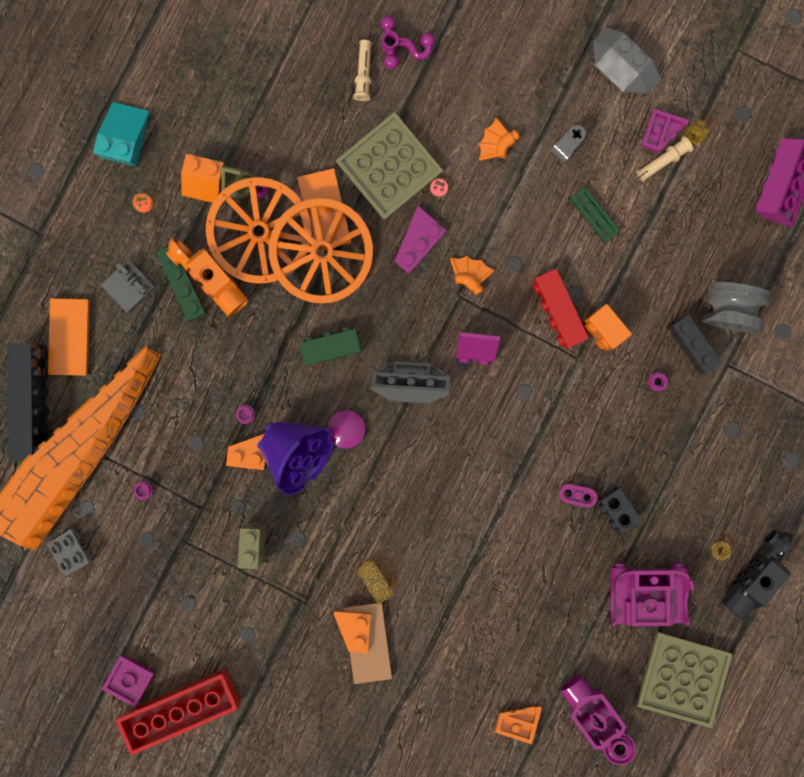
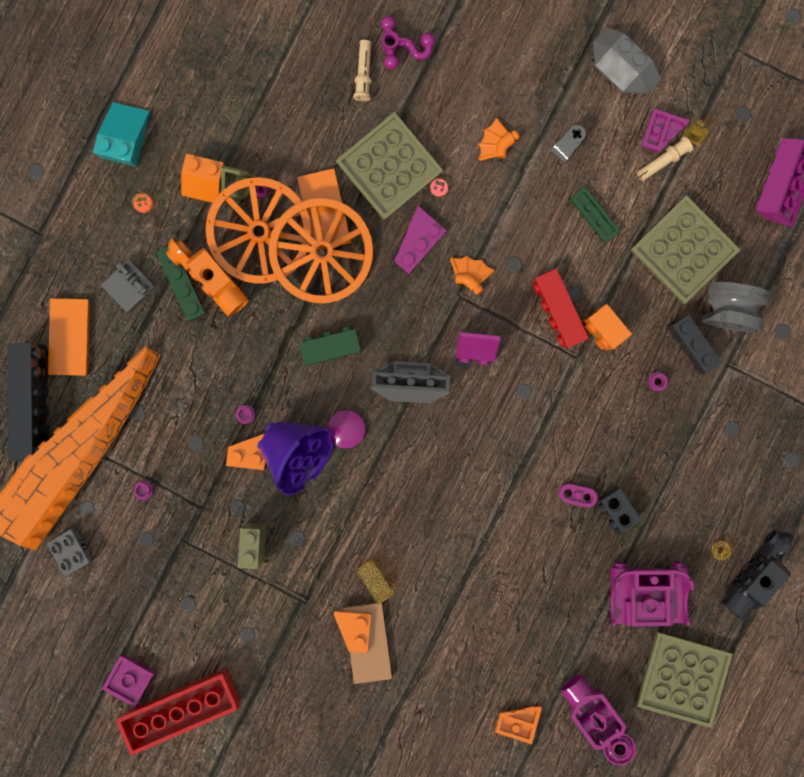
none -> olive plate [630,195,740,305]

